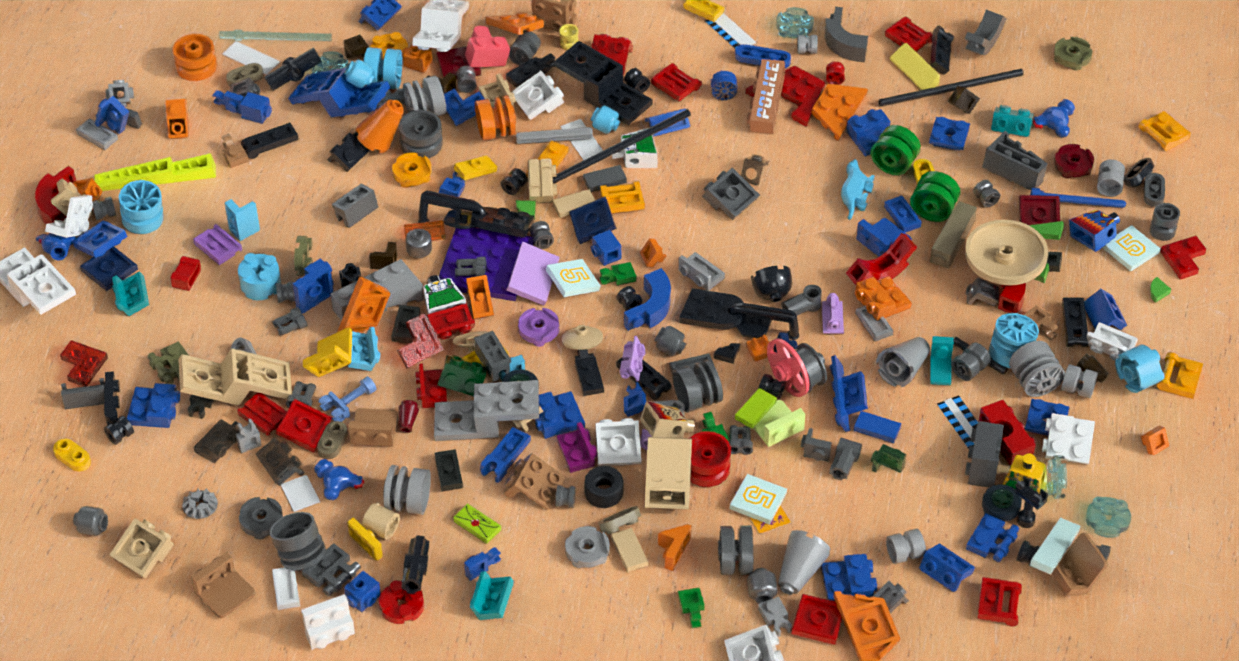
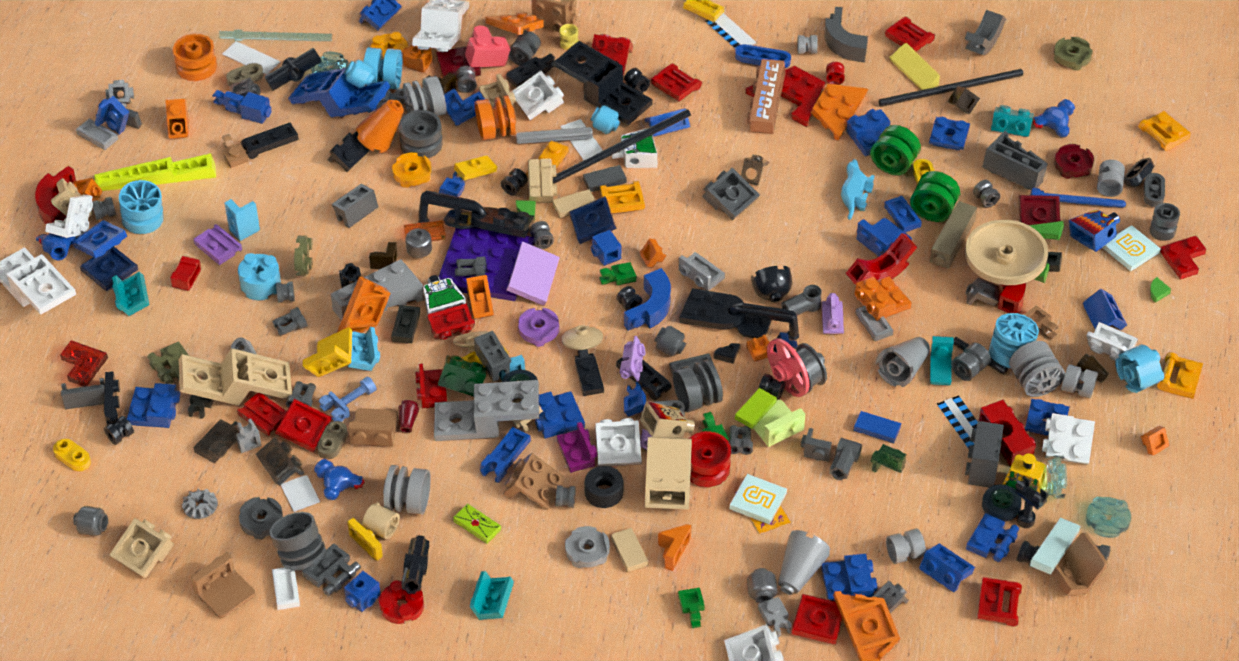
blue plate [293,258,334,314] -> none
white plate [301,594,355,649] -> none
dark brown panel [343,34,369,59] -> none
clear red plate [397,313,444,369] -> none
pearl dark grey plate [435,449,463,491] -> none
blue plate [464,547,501,581] -> none
light aqua tile [546,259,601,297] -> none
dark tan plate [598,506,641,534] -> none
blue wheel [710,71,738,100] -> none
dark grey wheel [718,525,753,575] -> none
clear light blue plate [776,7,814,38] -> none
blue bracket [830,355,868,432] -> none
black plate [930,25,954,75] -> none
black plate [1062,297,1089,347] -> none

